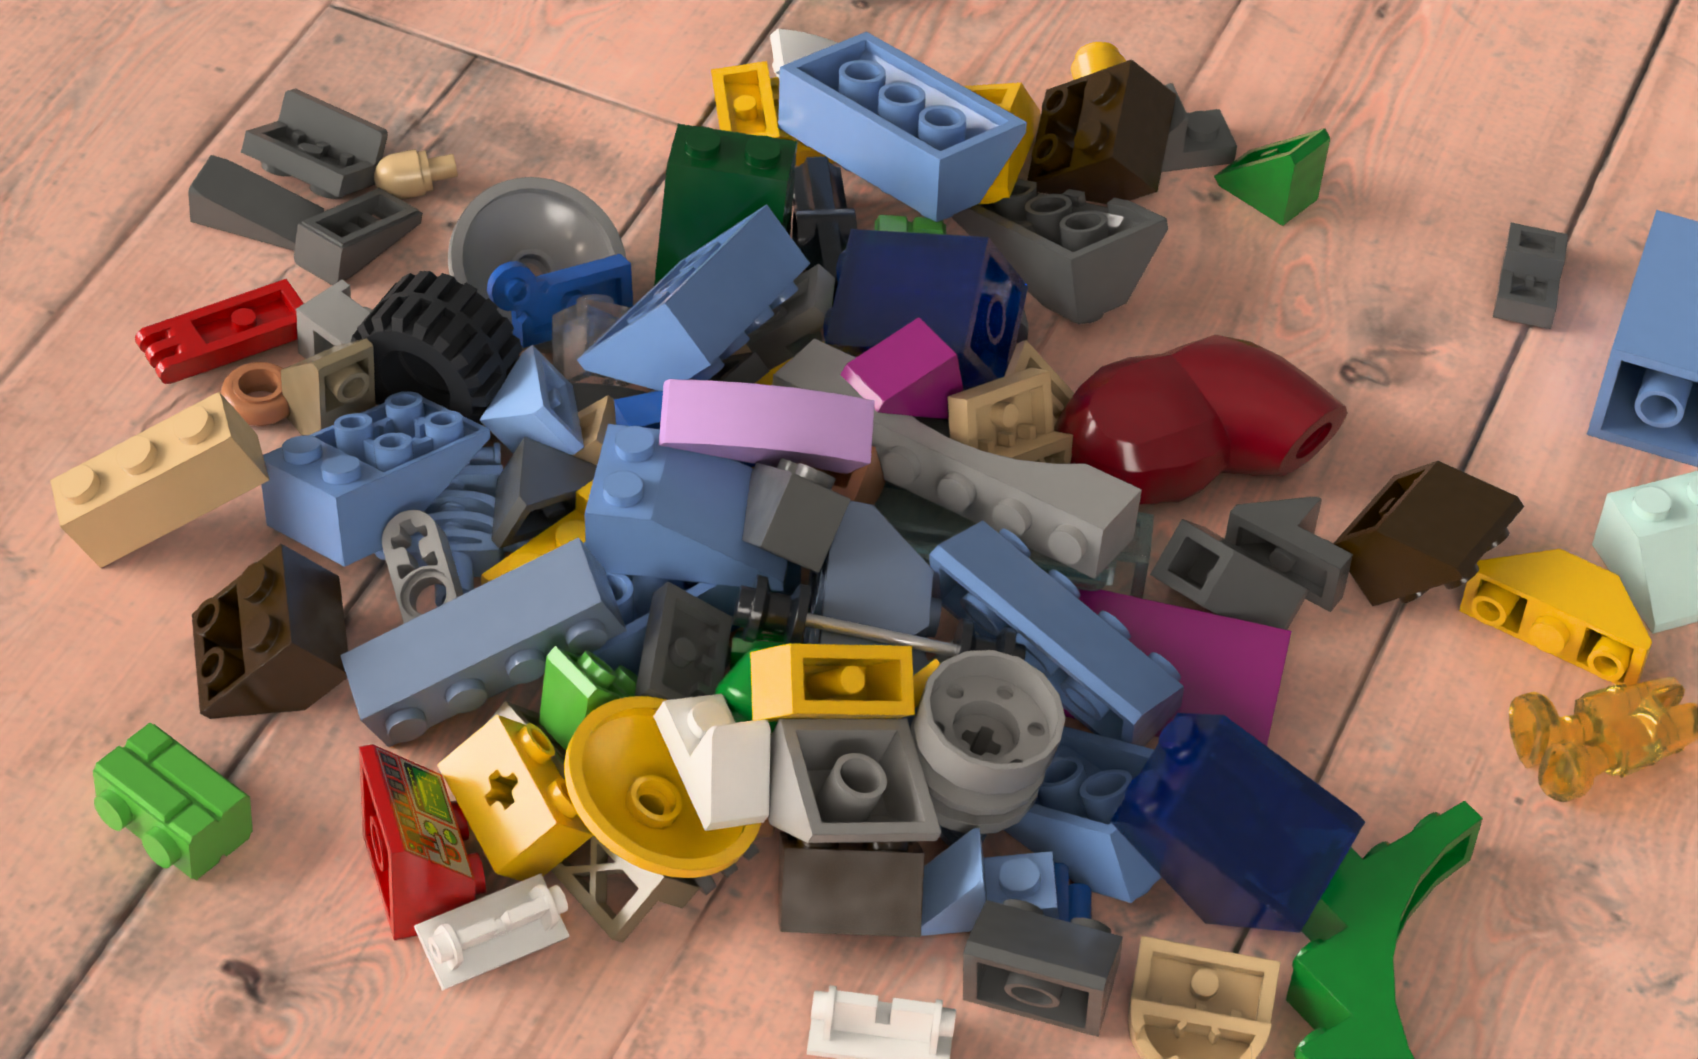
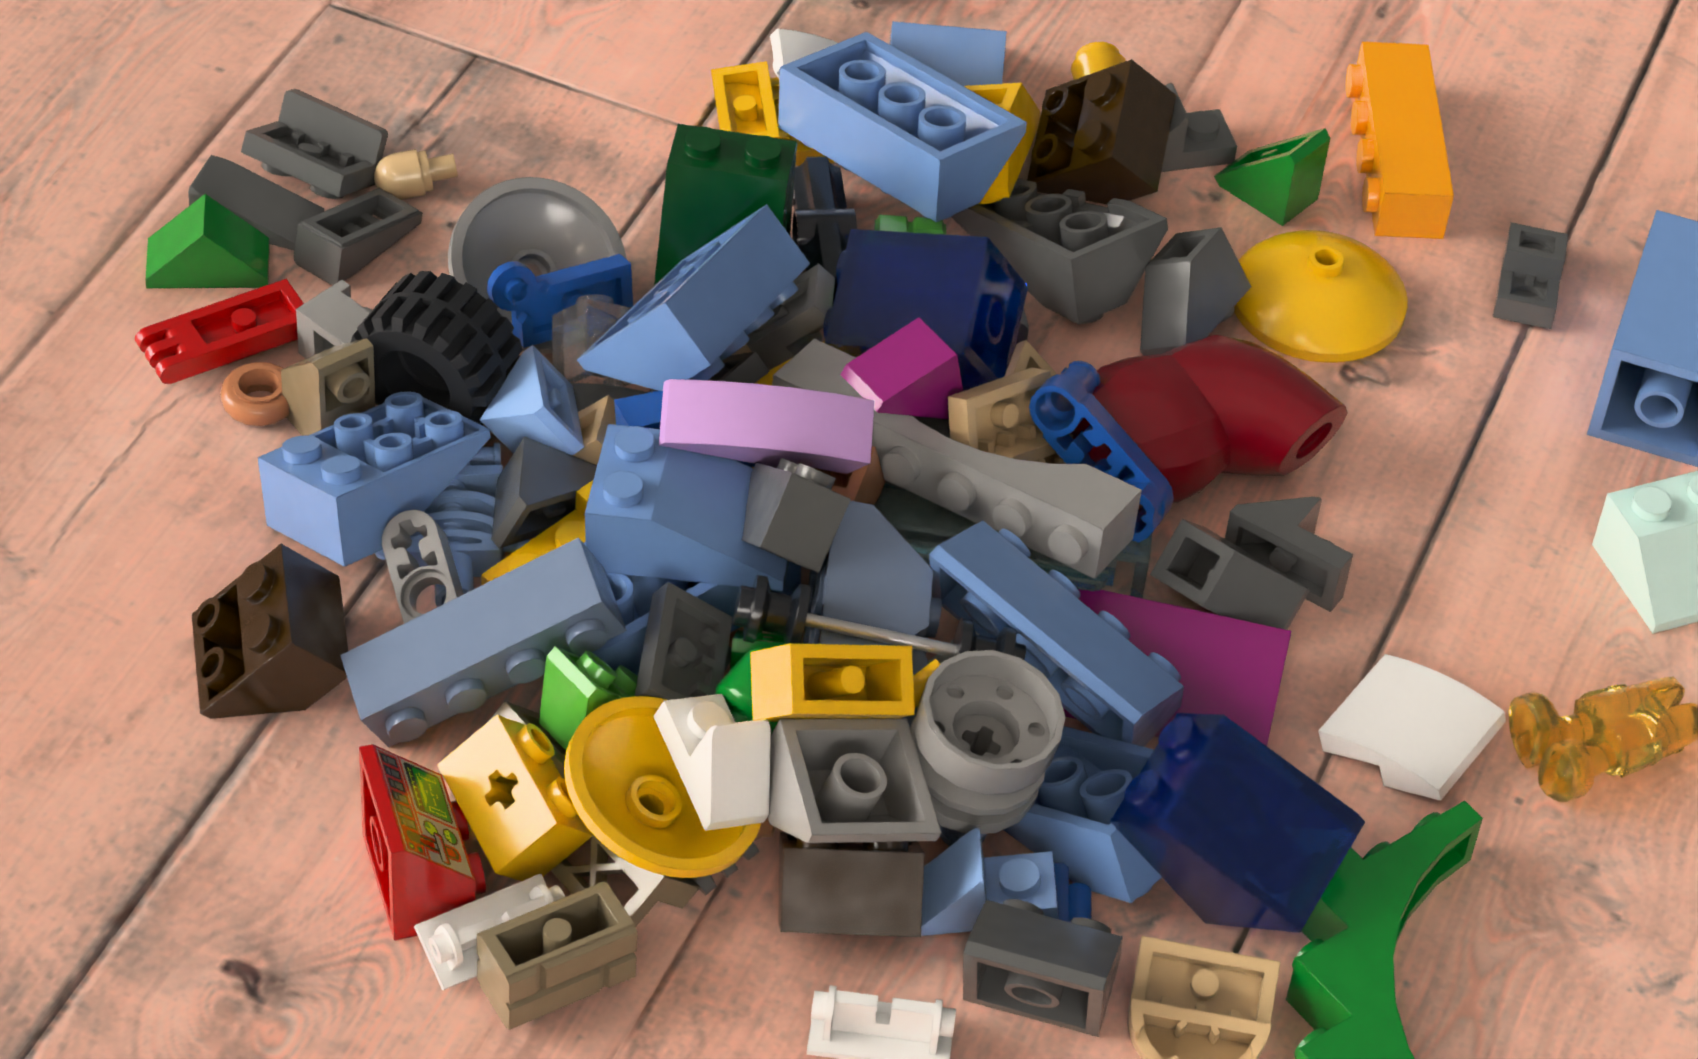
tan brick [50,391,269,568] -> none
bright green brick [93,723,253,880] -> none
dark brown slope [1333,461,1524,606] -> none
yellow slope [1459,548,1652,693] -> none
none -> green slope [145,194,270,289]
none -> dark tan brick [477,881,638,1030]
none -> medium blue slope [889,21,1007,87]
none -> blue beam [1029,361,1174,543]
none -> dark grey slope [1140,227,1251,356]
none -> yellow dish [1234,230,1408,363]
none -> white slope [1318,654,1506,801]
none -> light orange brick [1346,41,1454,239]

